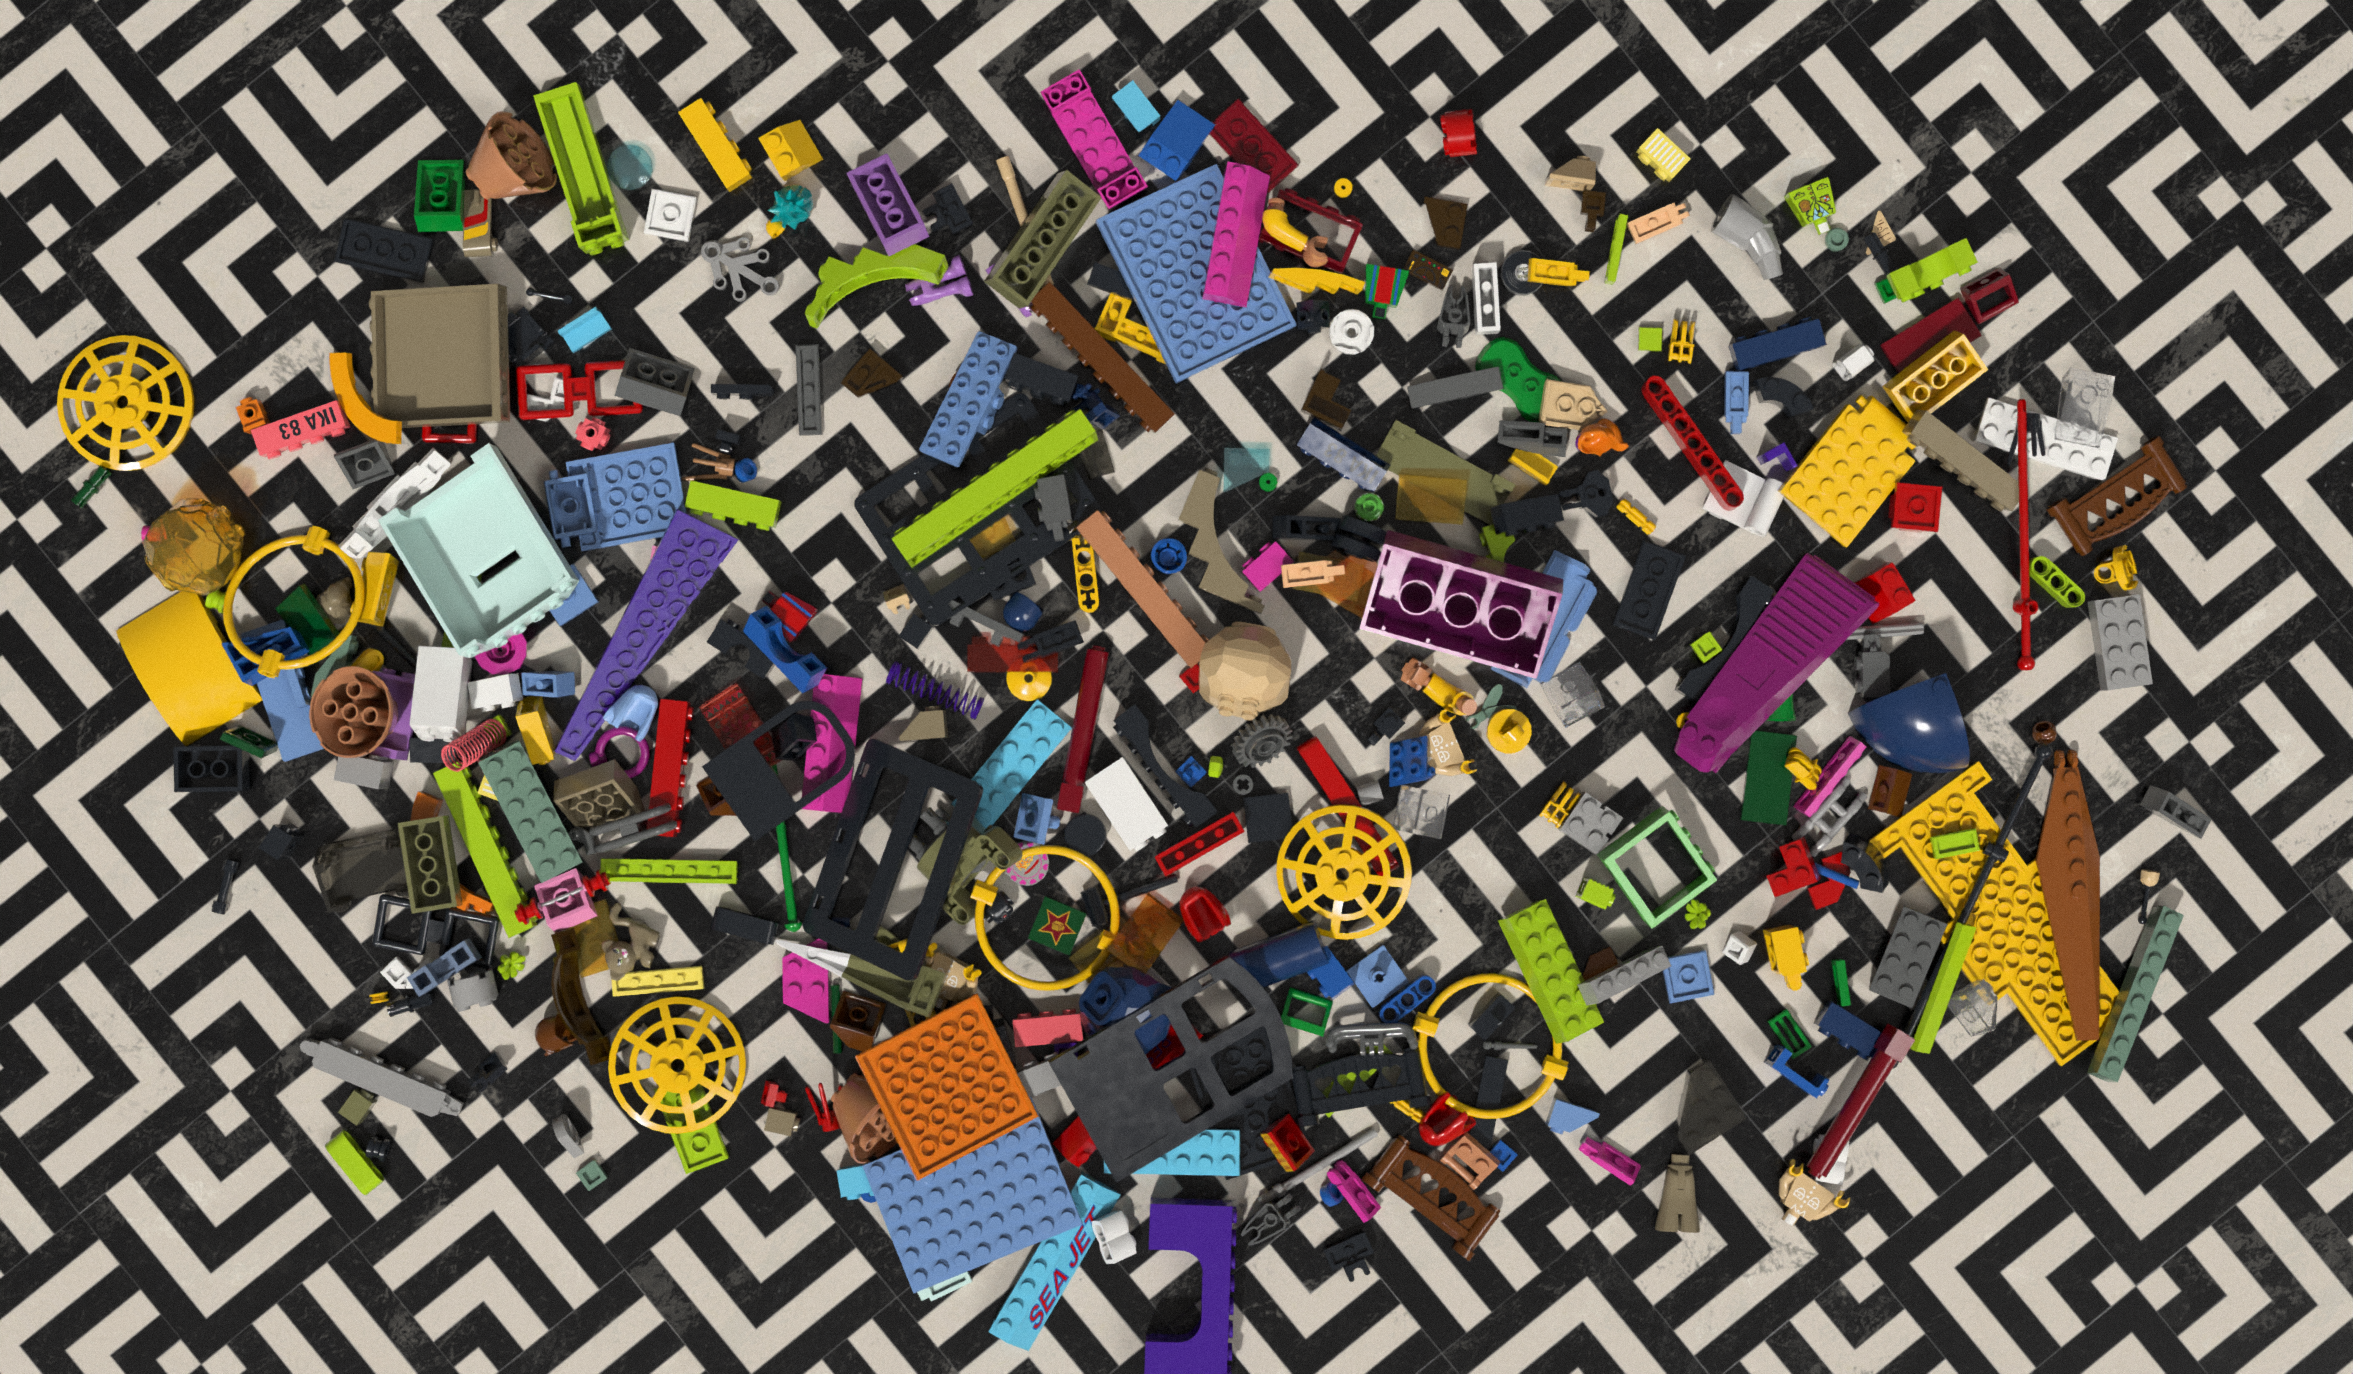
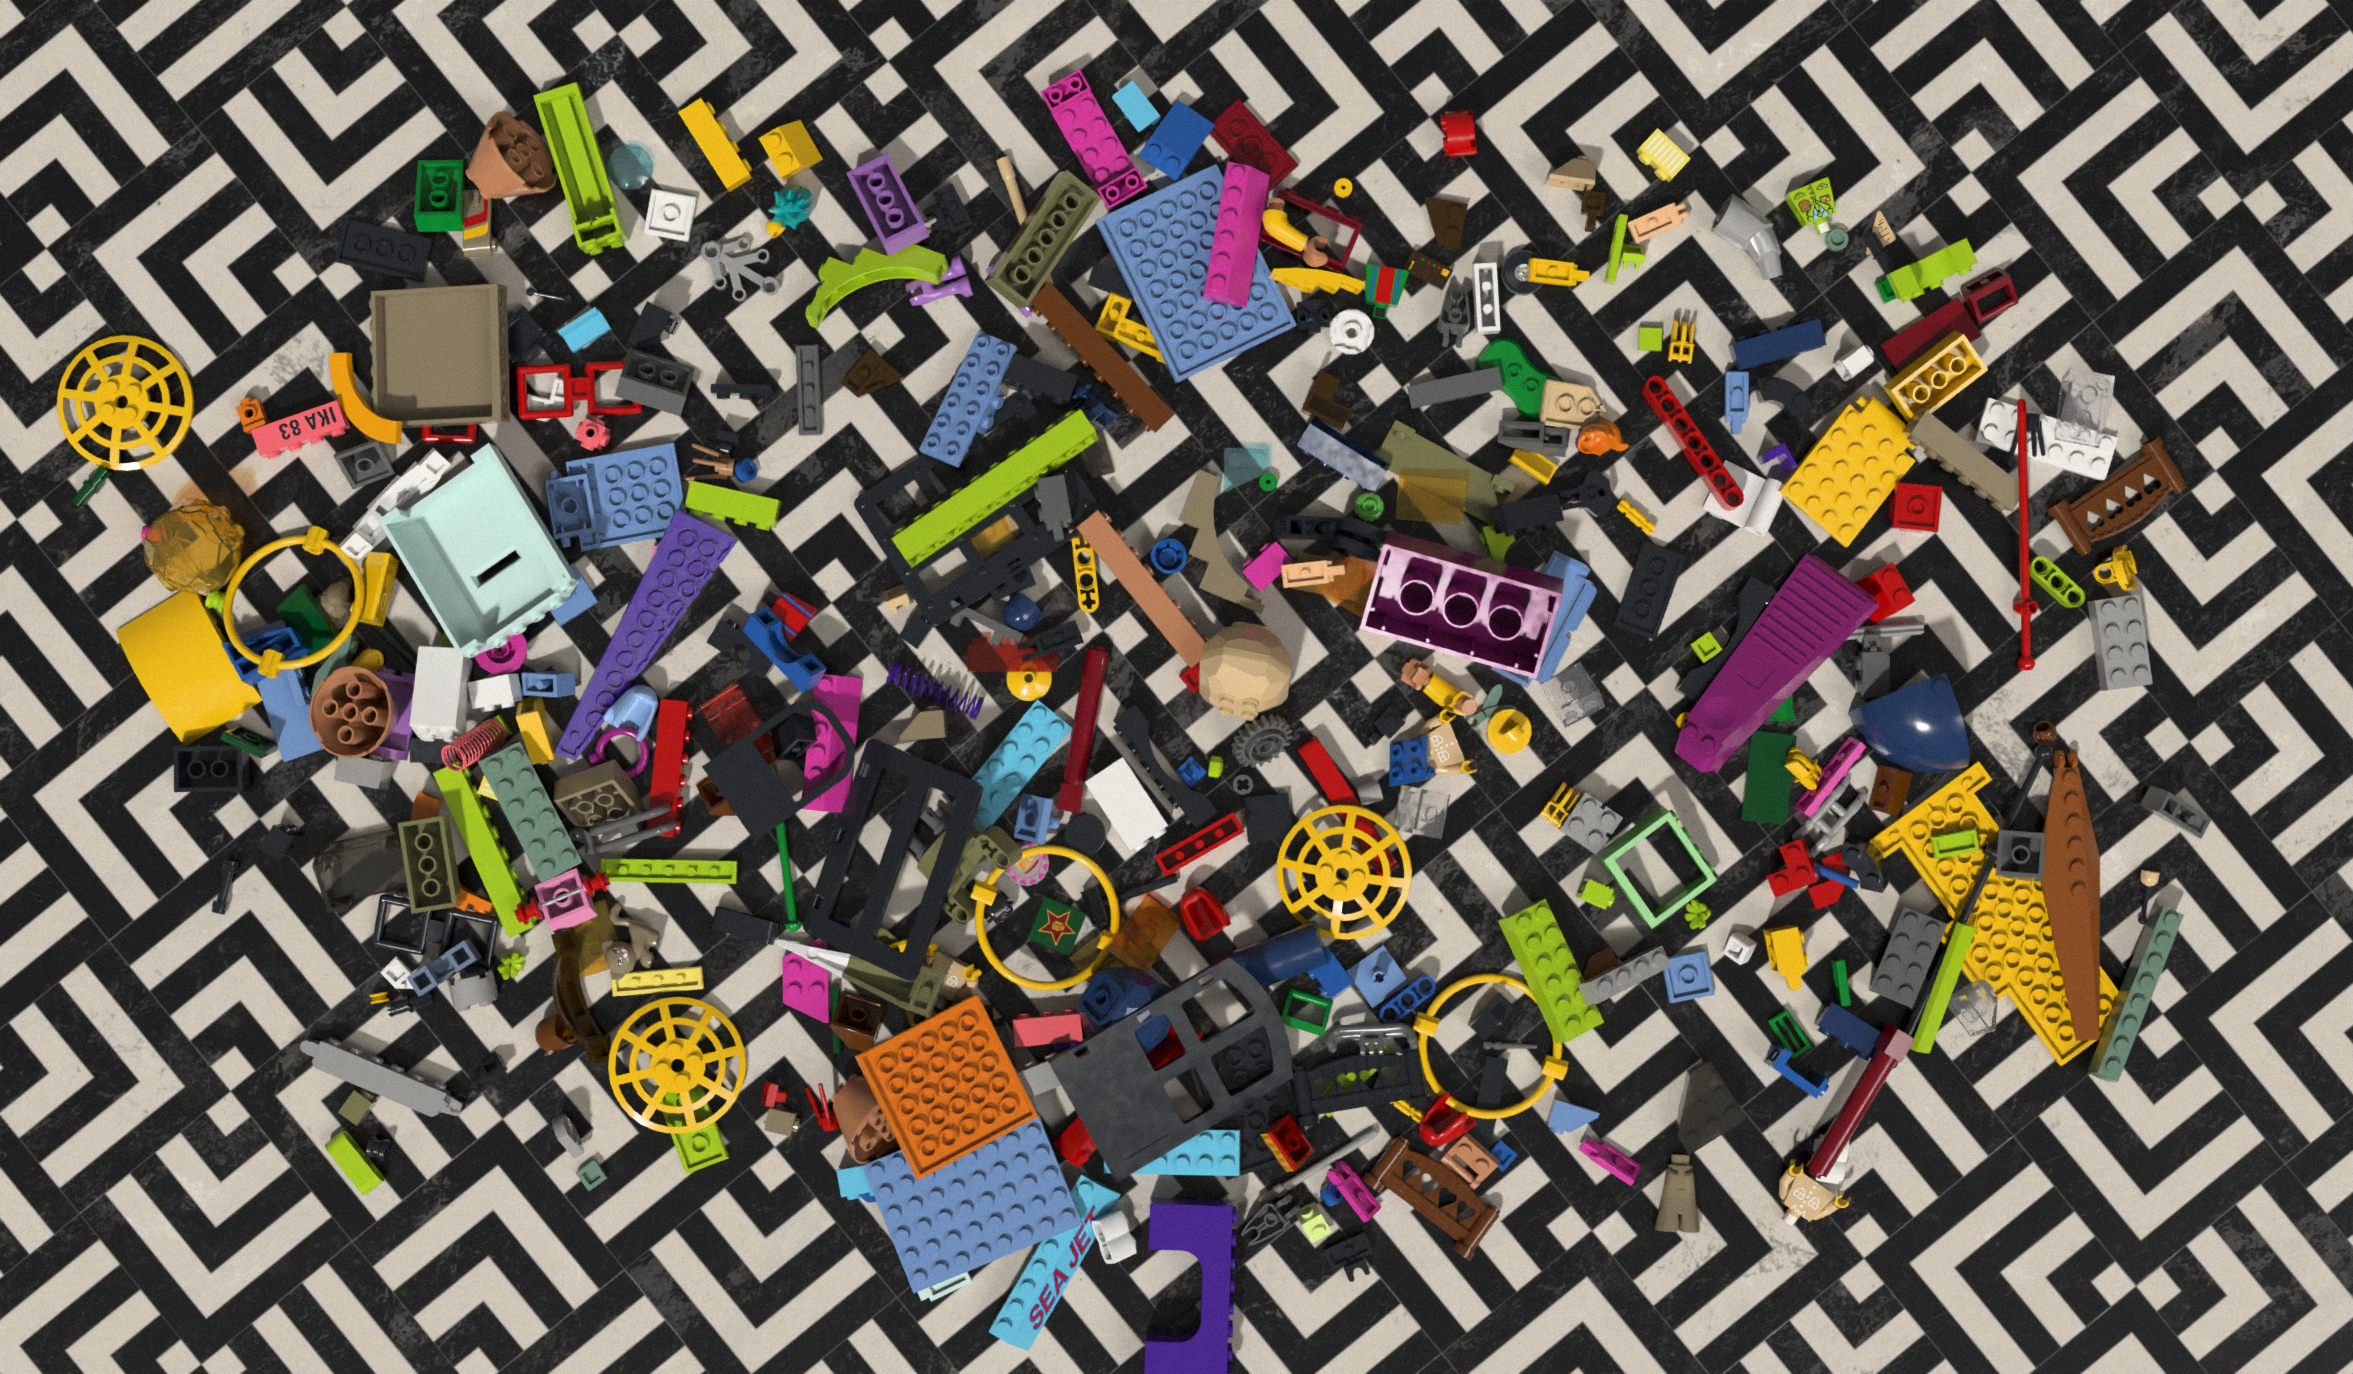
none -> black slope [628,301,679,349]
none -> yellowish green bracket [1296,1202,1332,1243]
none -> lime tile [1621,244,1646,271]
none -> dark grey slope [1996,830,2046,882]

